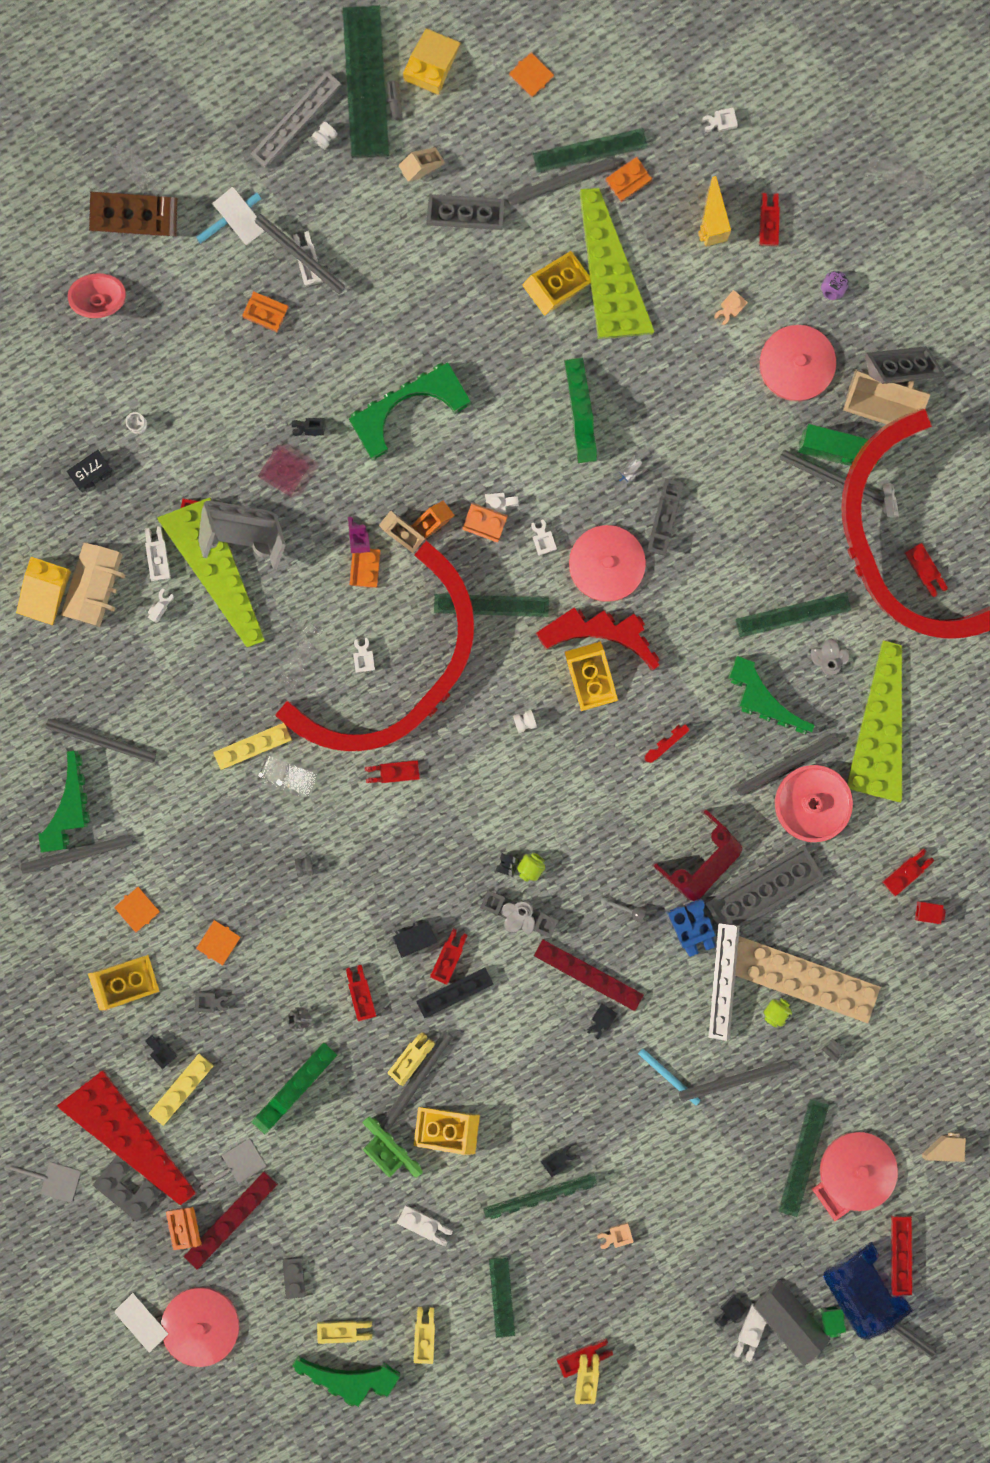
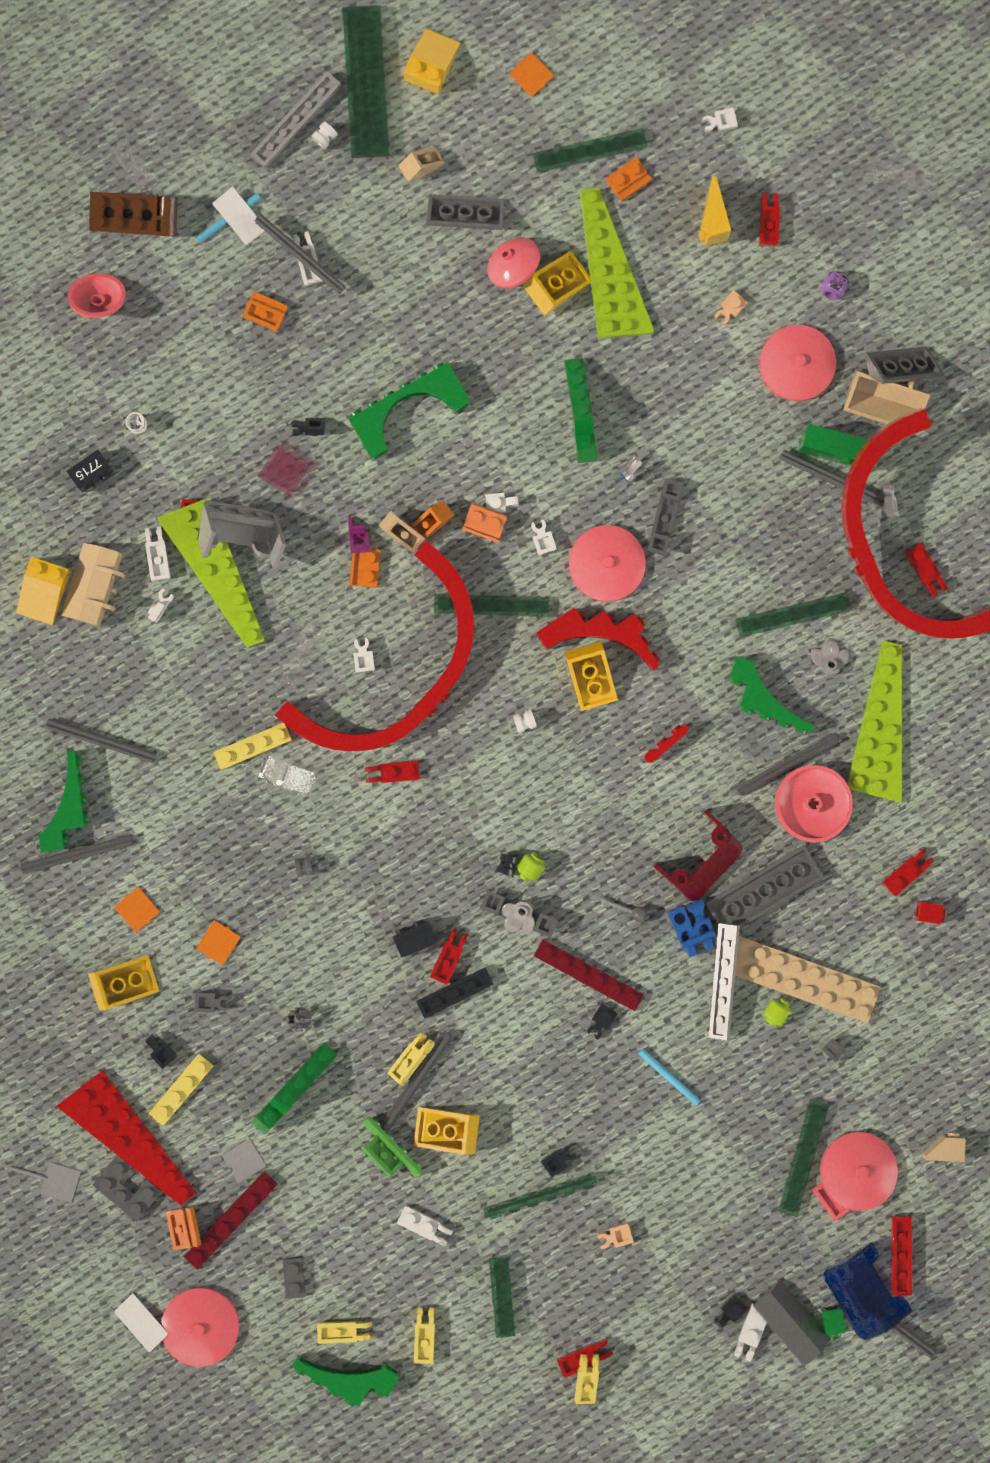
red hinge [346,964,377,1022] -> none
dark grey axle [387,81,403,121] -> none
dark grey axle [508,157,615,205] -> none
dark grey axle [679,1060,790,1102] -> none
none -> coral dish [488,237,540,289]

